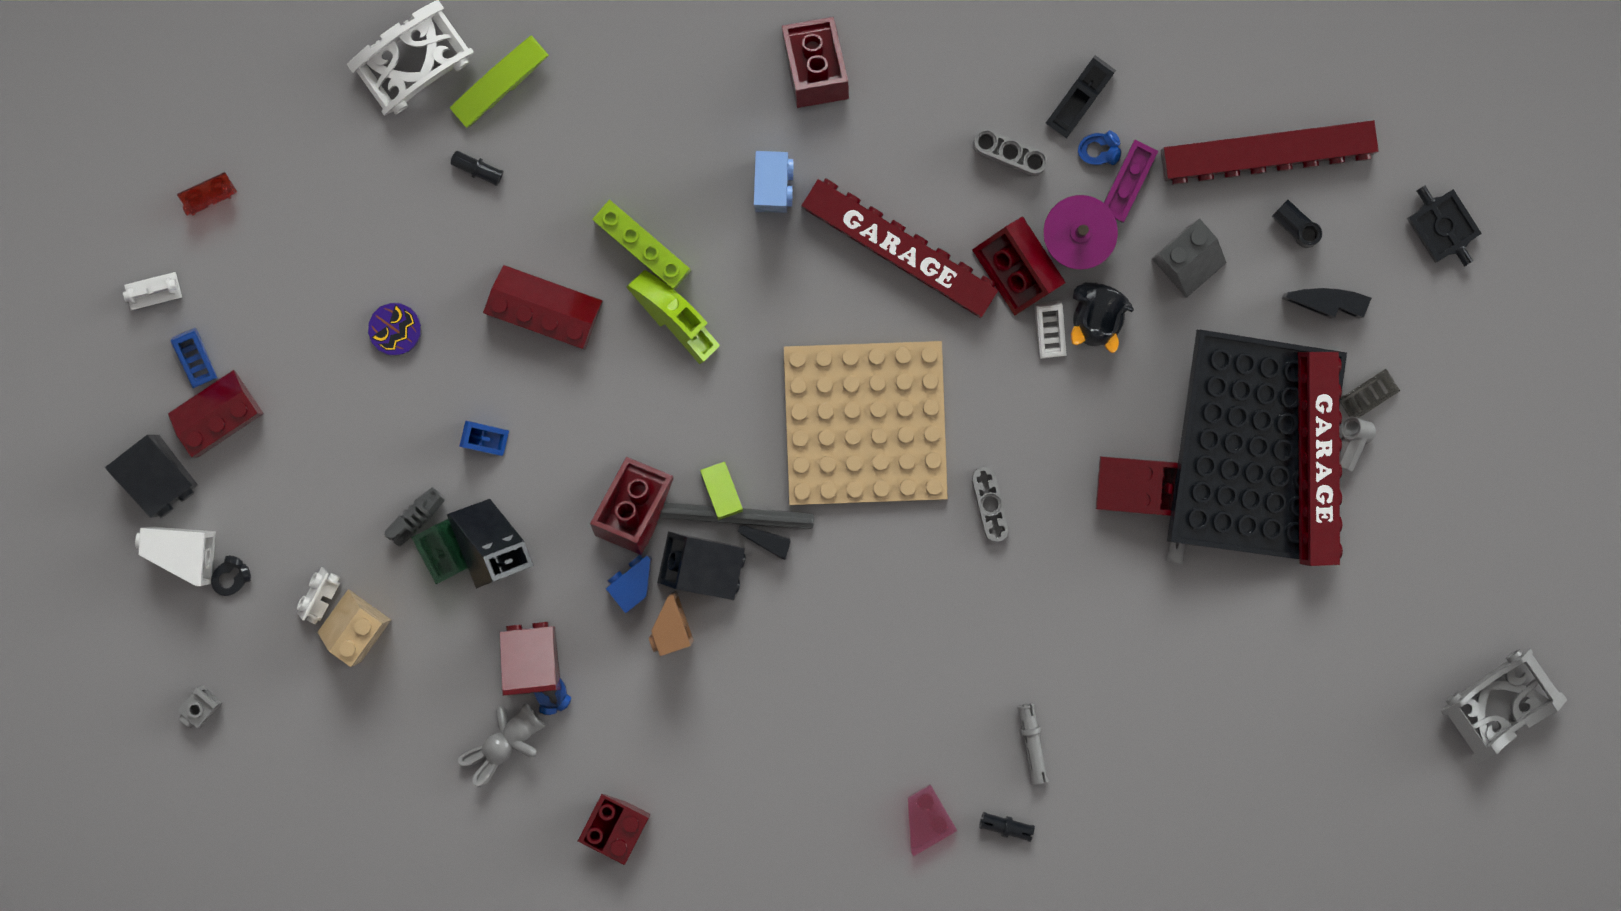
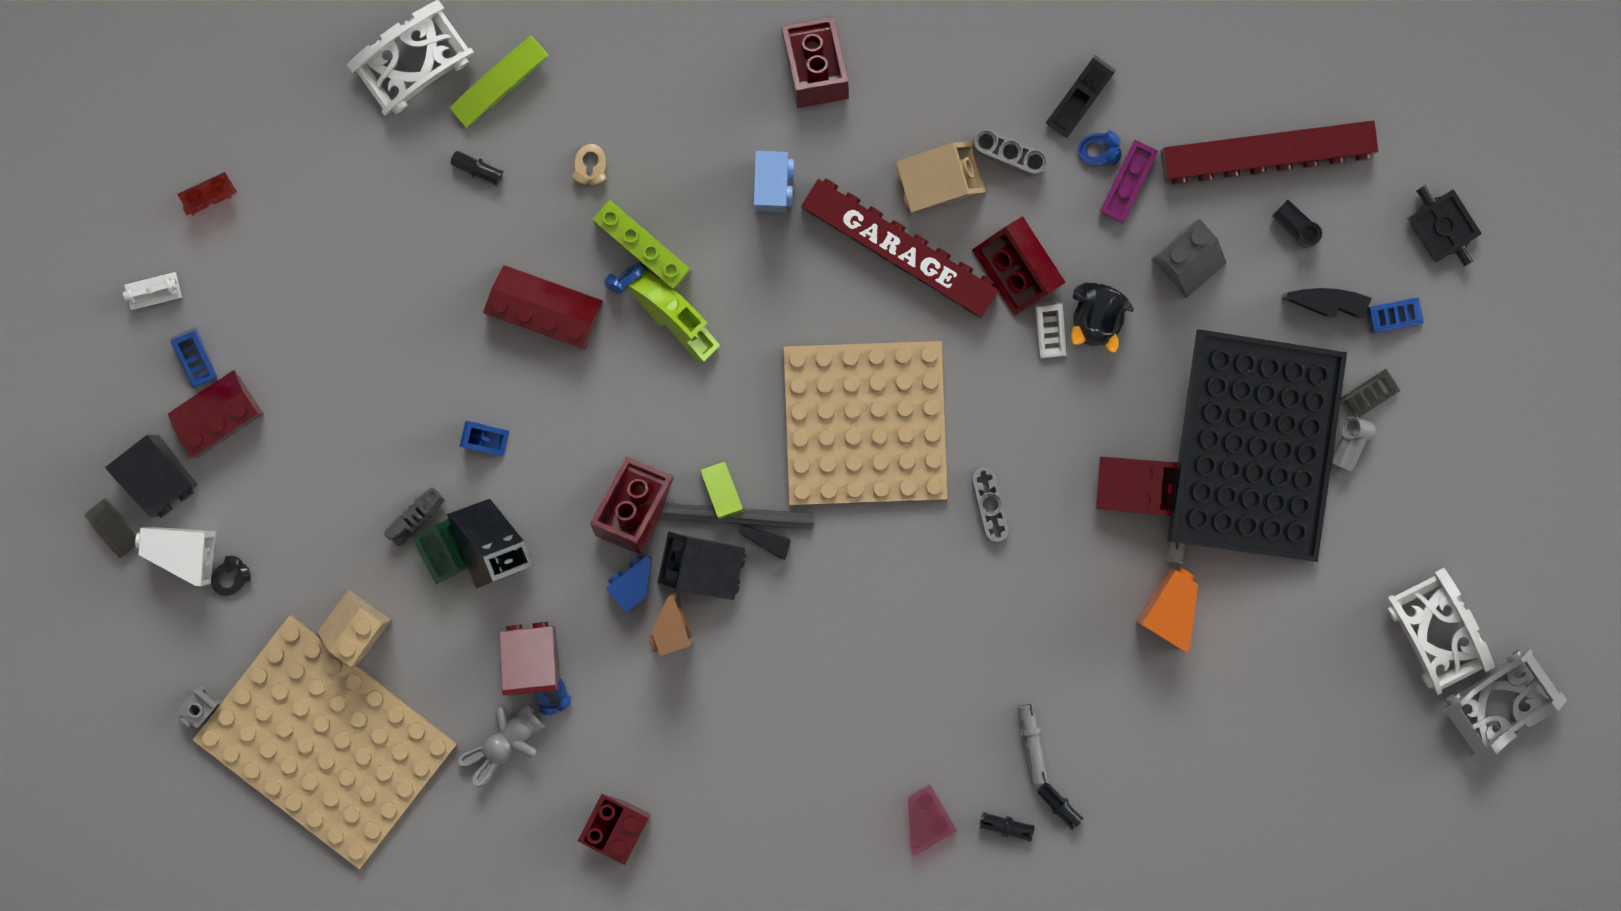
white hinge [297,567,340,624] -> none
tile [368,303,421,355] -> none
magenta piece [1043,195,1118,270] -> none
dark red brick [1298,352,1343,566] -> none
none -> clear smoke slope [84,498,136,558]
none -> tan plate [193,614,458,869]
none -> tan piece [572,144,607,185]
none -> blue piece [604,262,645,293]
none -> tan slope [896,142,986,213]
none -> black axle [1037,783,1084,830]
none -> orange slope [1136,567,1198,653]
none -> blue slope [1367,297,1424,334]
none -> white fence [1387,568,1495,695]

